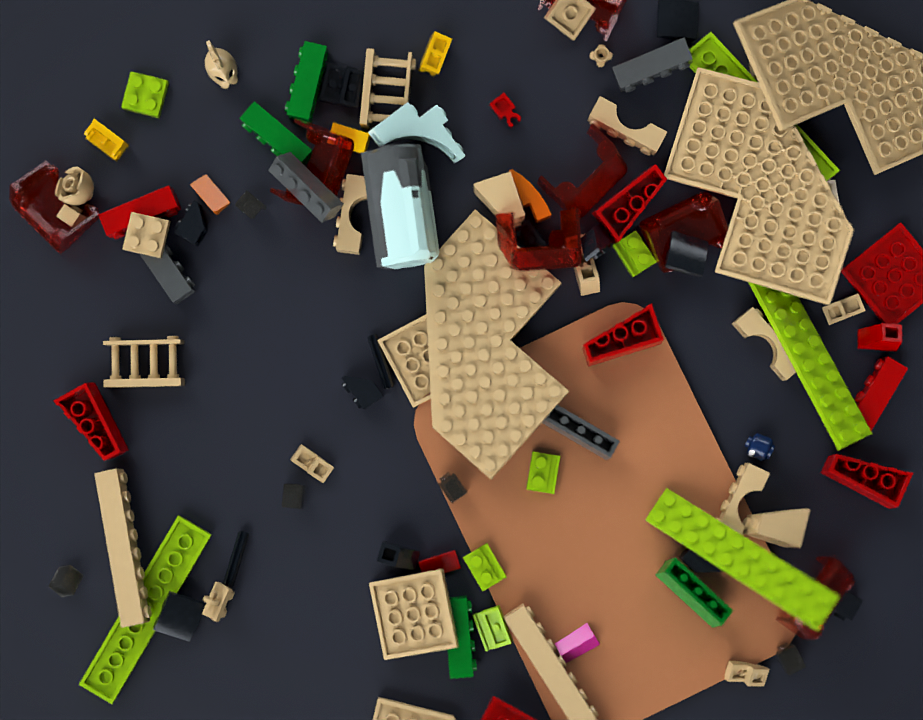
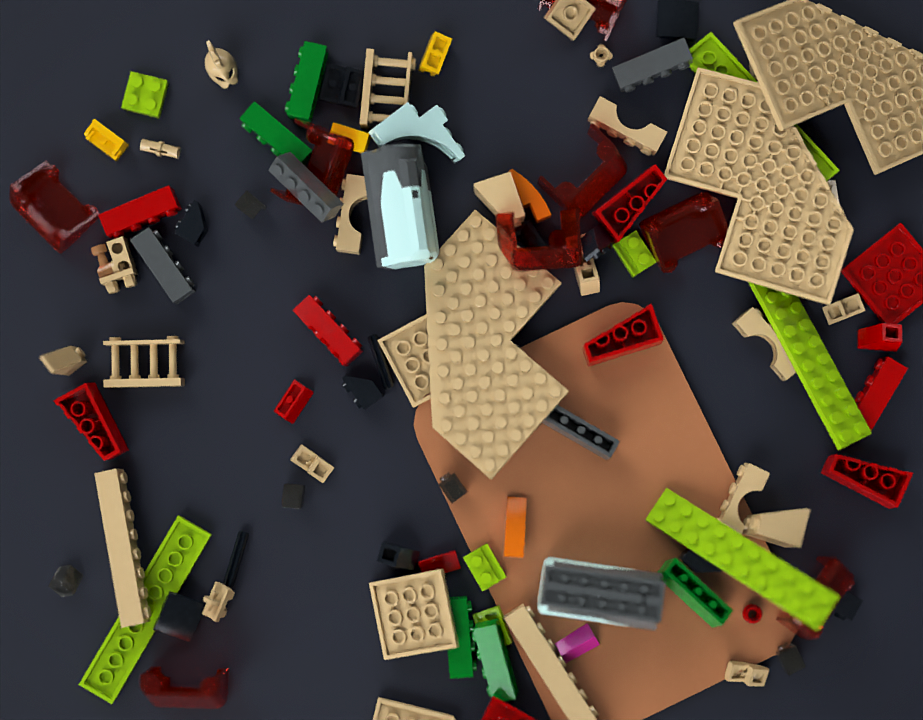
tan cylinder [55,167,94,206] -> none
tan plate [56,204,87,230] -> none
tan plate [123,212,171,259] -> none
orange slope [190,174,231,215] -> none
red plate [489,93,521,128] -> none
lime plate [526,451,560,494] -> none
black slope [665,230,708,278] -> none
dark blue head [745,433,775,461] -> none
none -> tan slope [39,346,87,376]
none -> tan hips [91,236,138,294]
none -> tan pin [140,139,181,159]
none -> clear red windscreen [140,666,229,709]
none -> red slope [274,379,314,424]
none -> red wedge [293,295,363,367]
none -> brick [472,618,519,701]
none -> orange slope [503,496,527,558]
none -> dark grey piece [537,557,666,631]
none -> red plate [742,604,762,624]

